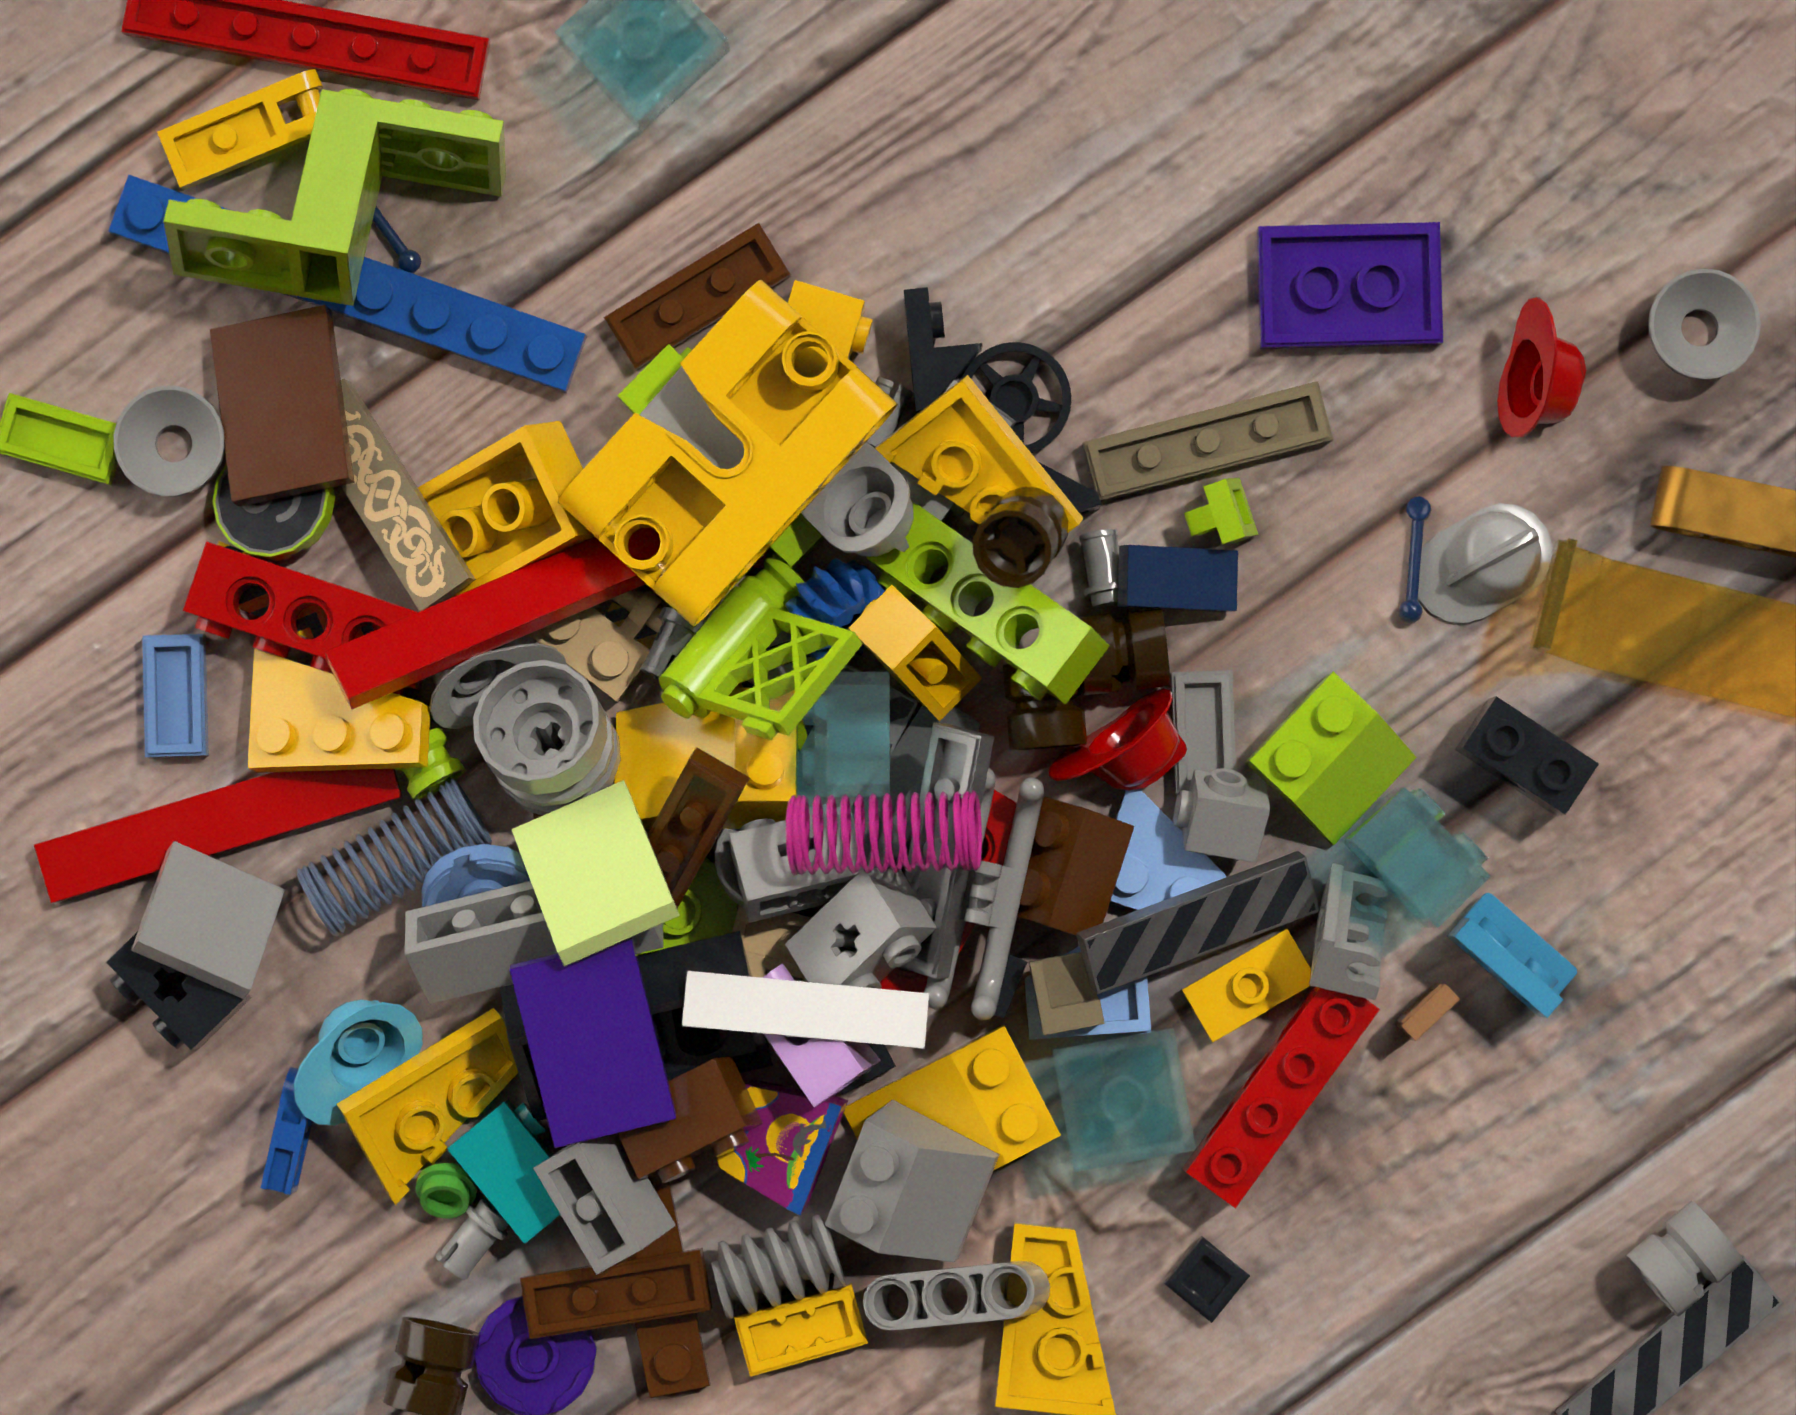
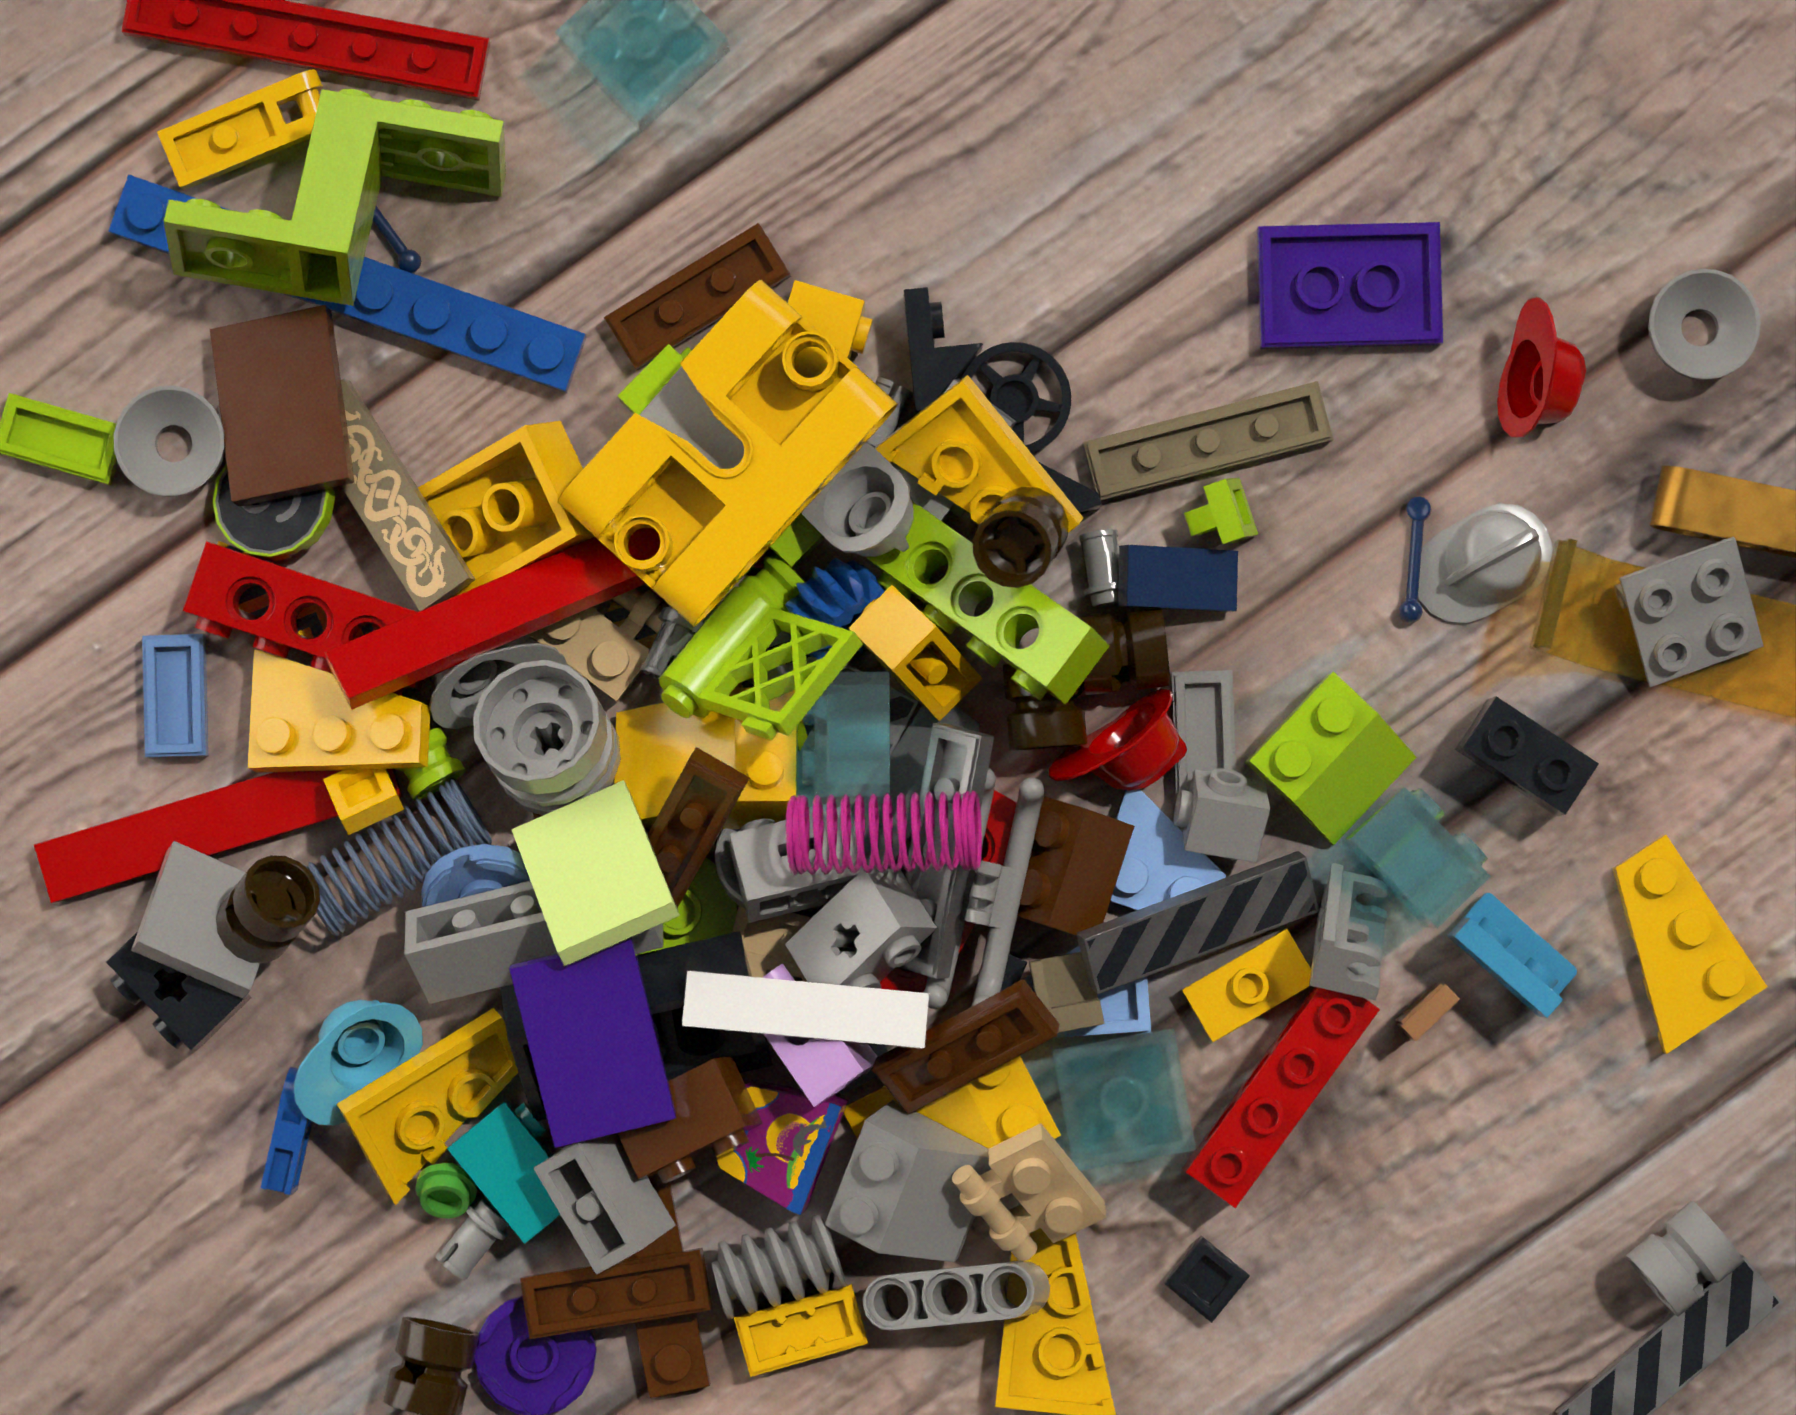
none -> dark brown wheel [216,855,320,963]
none -> yellow plate [323,769,404,835]
none -> reddish brown tile [872,979,1060,1114]
none -> tan plate [952,1123,1106,1261]
none -> yellow wing [1612,834,1768,1054]
none -> light grey hinge [1614,537,1764,687]

